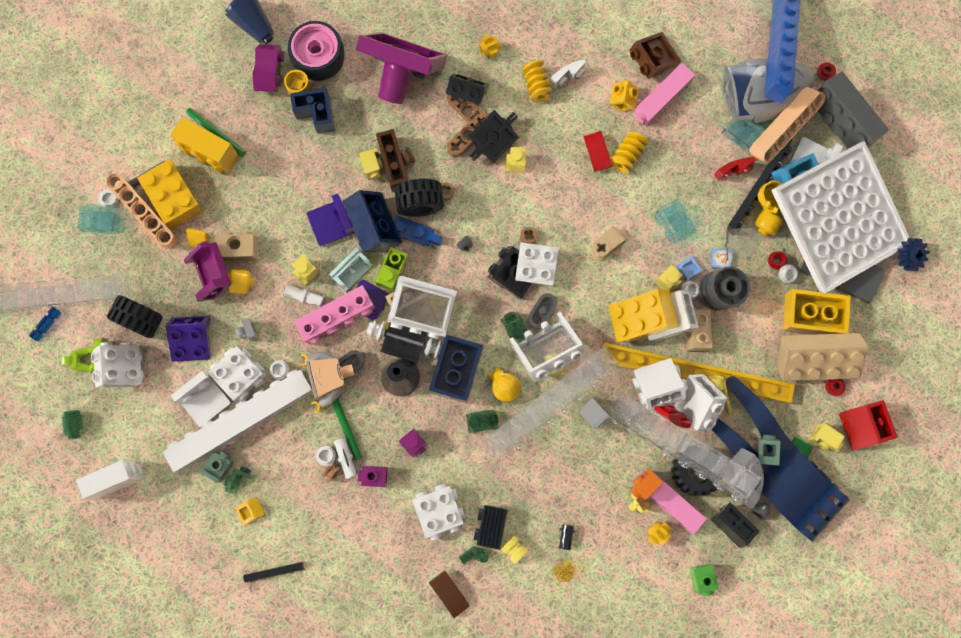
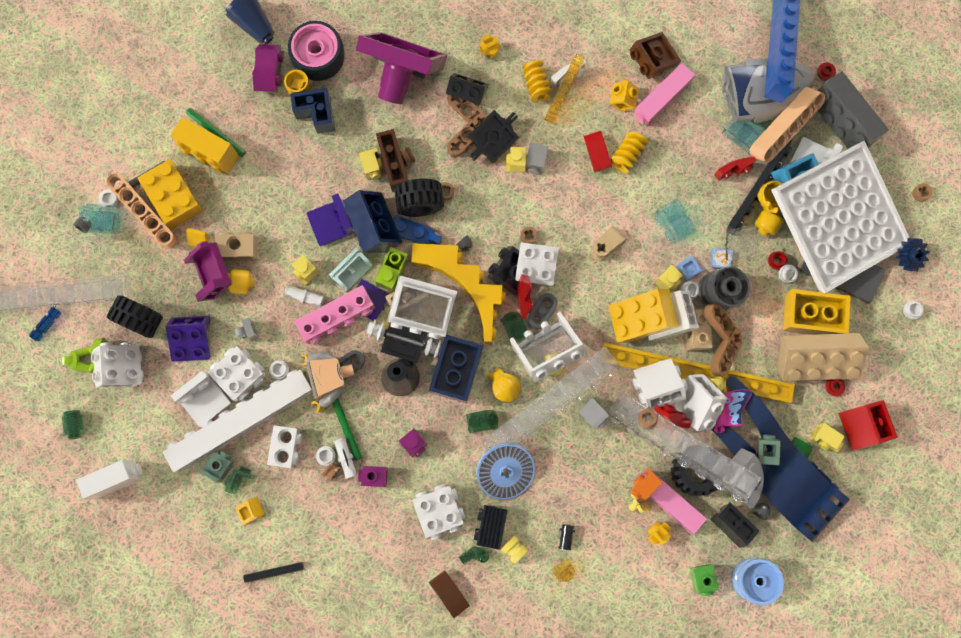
none -> dark grey hinge [73,217,92,233]
none -> white brick [267,426,302,469]
none -> yellow arch [411,243,506,345]
none -> piece [476,443,535,500]
none -> red slope [517,274,533,320]
none -> light grey brick [525,143,548,174]
none -> clear yellow beam [545,53,585,124]
none -> medium nougat bush [639,409,657,429]
none -> medium nougat beam [704,303,742,377]
none -> arm [714,390,752,433]
none -> light blue wheel [732,558,784,606]
none -> white plate [903,301,923,320]
none -> medium nougat bush [912,183,932,202]

